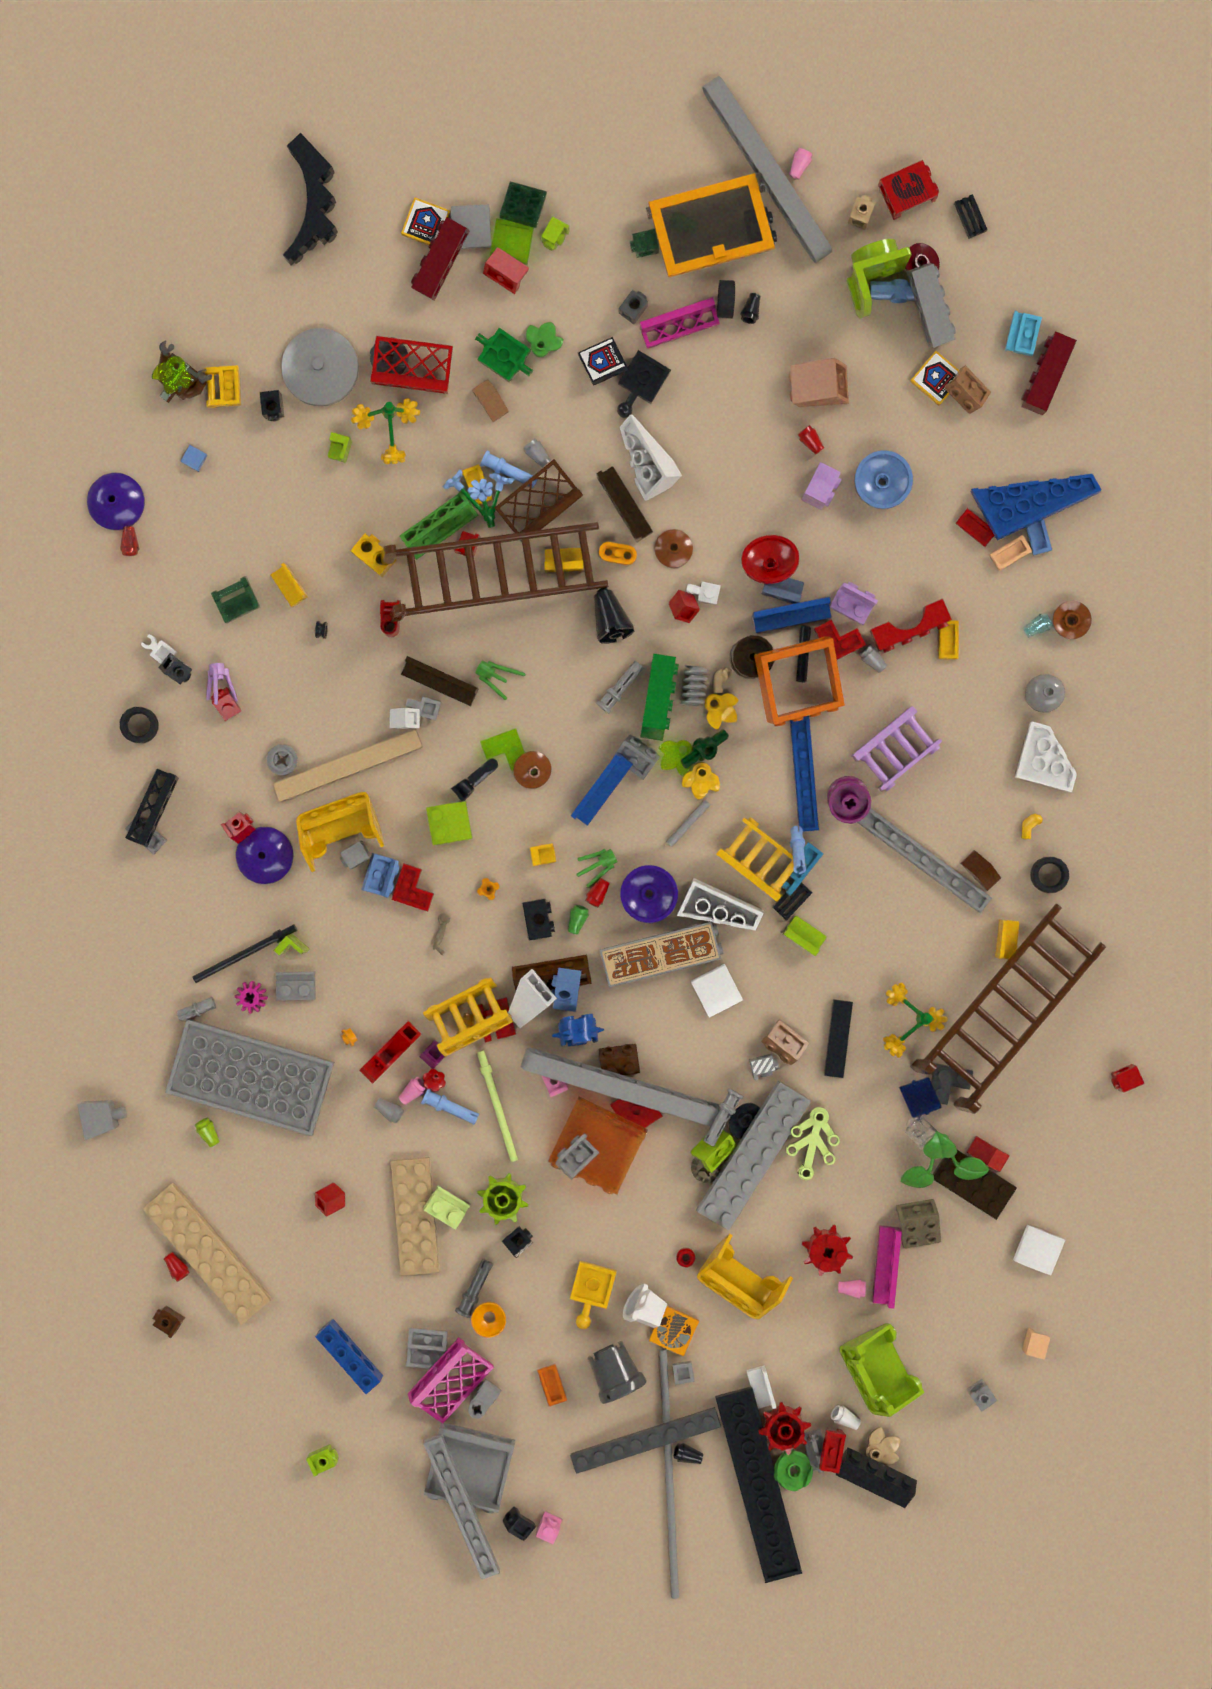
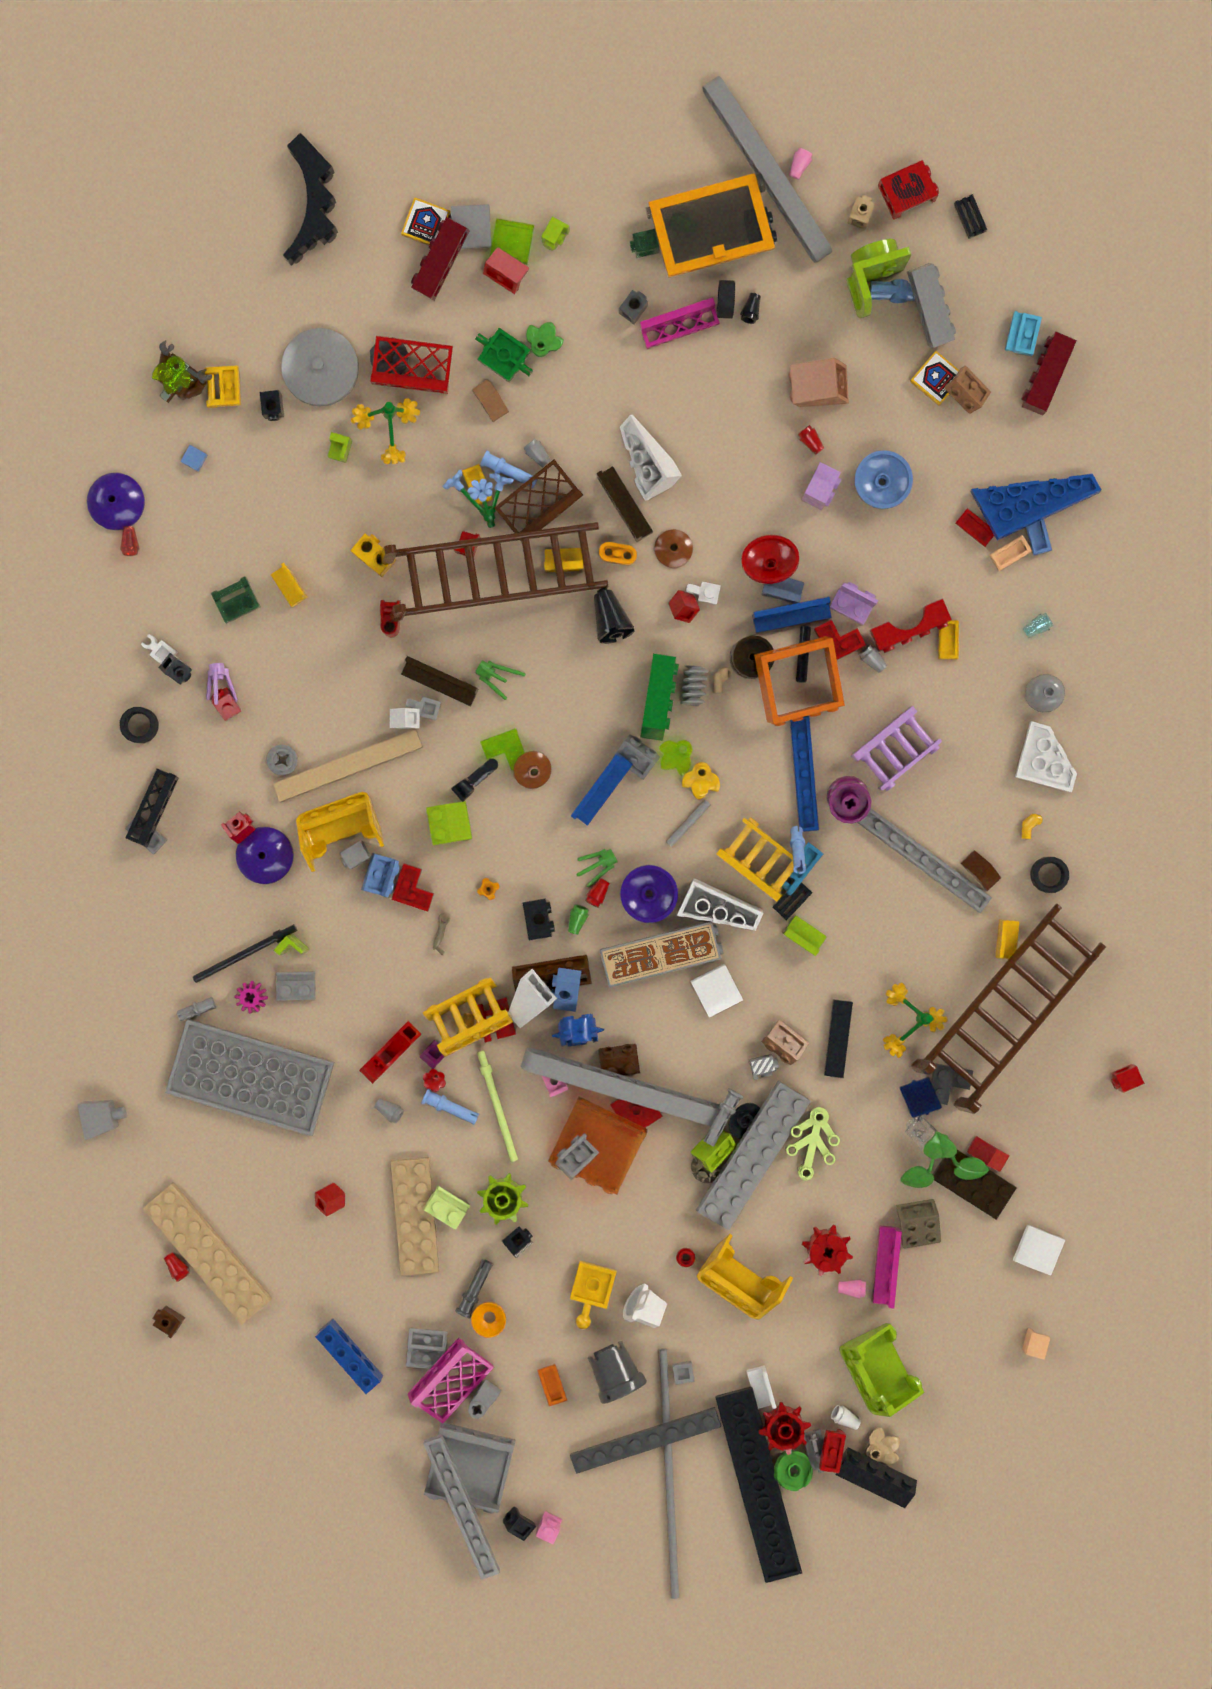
lime cone [194,1117,220,1147] -> none
lime brick [306,1444,339,1477] -> none
black bush [315,621,328,639] -> none
light orange plate [341,1028,358,1047] -> none
bright pink cone [399,1077,426,1105] -> none
bright green fence [400,492,479,560] -> none
clear green tile [500,181,547,228] -> none
yellow panel [530,843,556,866] -> none
tile [578,337,628,386] -> none
light grey pin [596,661,644,714] -> none
black plate [617,350,671,418] -> none
tile [649,1306,699,1356] -> none
black cone [673,1443,703,1464] -> none
dark green axle [680,729,729,768] -> none
yellow plate [704,693,739,730] -> none
dark red dish [905,243,940,271] -> none
light grey brick [967,1379,997,1412] -> none
dark orange dish [1053,601,1092,639] -> none

